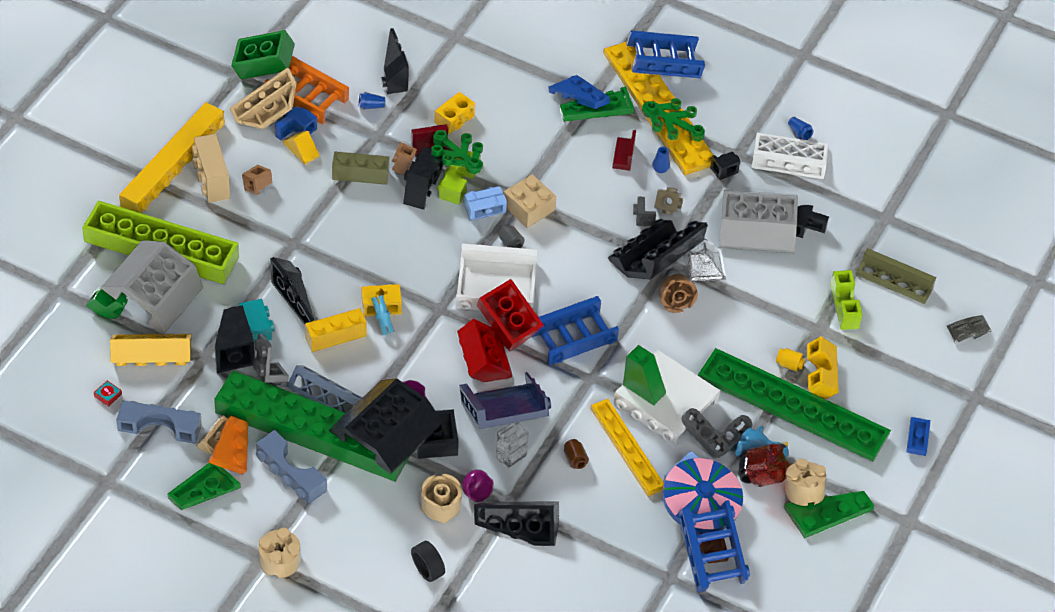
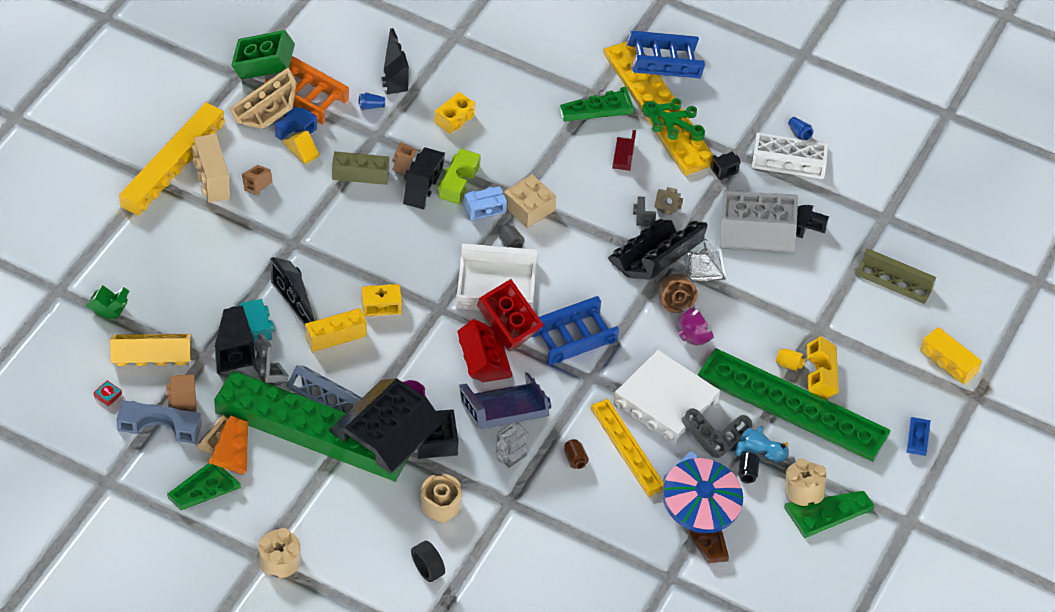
lime brick [82,200,239,285] -> none
light grey slope [101,241,203,335] -> none
sand blue arch [256,430,327,504] -> none
medium azure pin [371,295,395,335] -> none
dark red panel [411,124,451,157] -> none
green plant [431,130,483,174] -> none
magenta hair [462,469,494,502] -> none
black wedge [474,501,559,546] -> none
blue wing [548,75,610,109] -> none
green slope [623,345,666,406] -> none
blue cone [652,147,670,173] -> none
blue fence [678,500,750,593] -> none
clear red brick [746,443,790,487] -> none
lime arch [830,270,863,330] -> none
clear smoke slope [947,315,991,344] -> none
none -> medium nougat brick [166,374,197,412]
none -> magenta cylinder [678,306,714,346]
none -> yellow brick [920,326,982,385]

